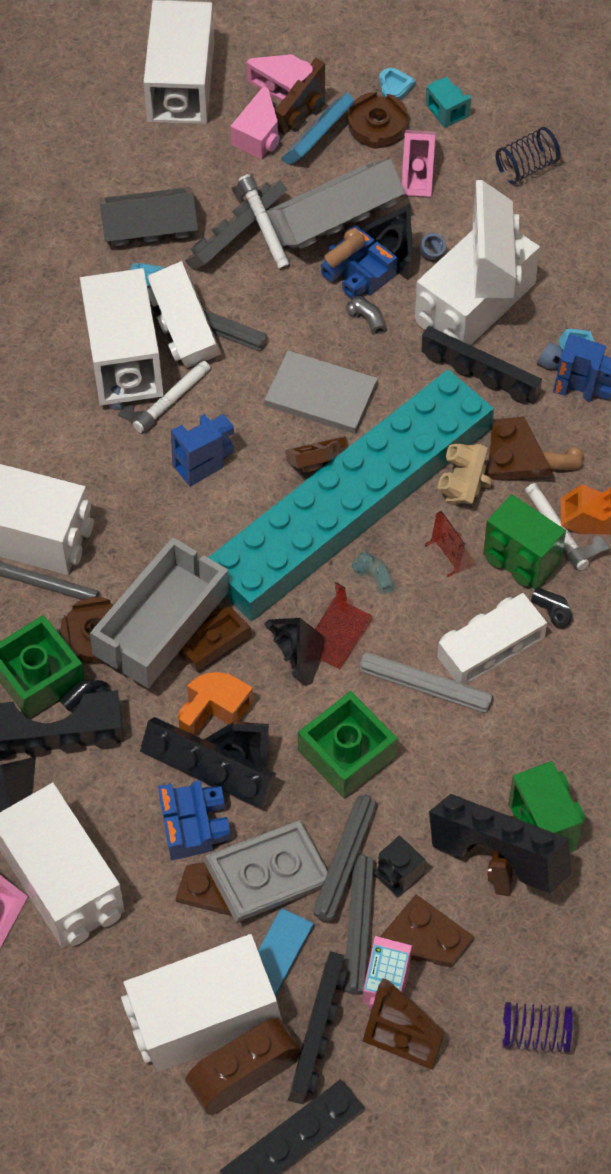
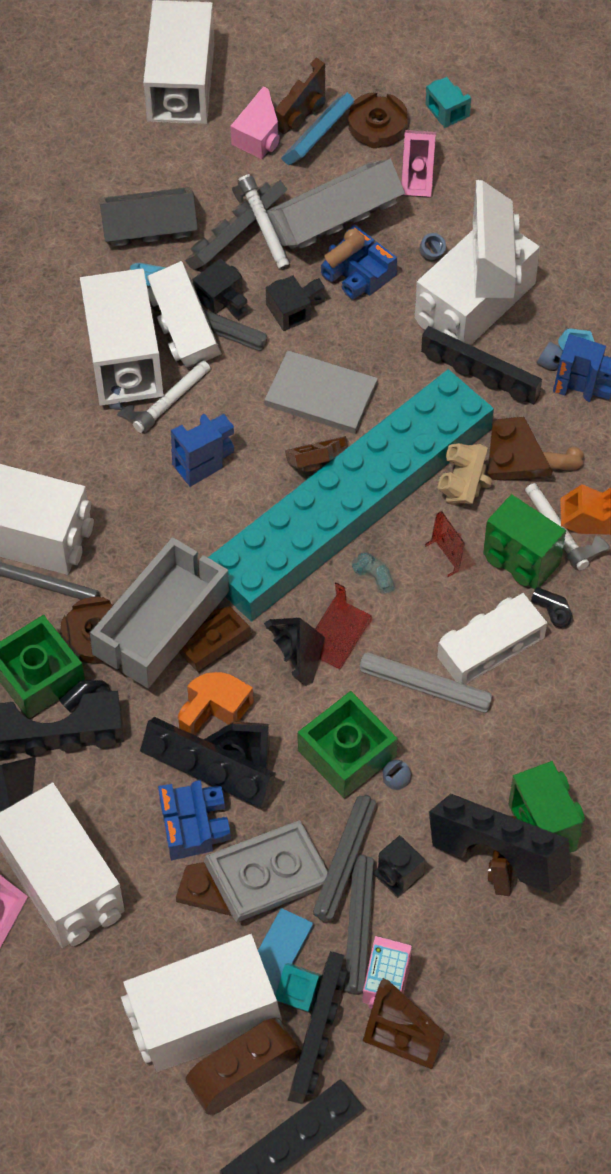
bright pink slope [246,54,312,101] -> none
flat silver arm [346,296,387,335] -> none
black slope [361,204,413,280] -> none
medium azure tile [379,68,416,100] -> none
reddish brown wing [380,894,474,968] -> none
dark blue piece [495,127,561,184] -> none
dark purple piece [503,1002,573,1053] -> none
none -> black brick [192,258,248,320]
none -> black brick [265,275,325,332]
none -> teal plate [275,963,323,1012]
none -> sand blue hinge [383,760,411,790]

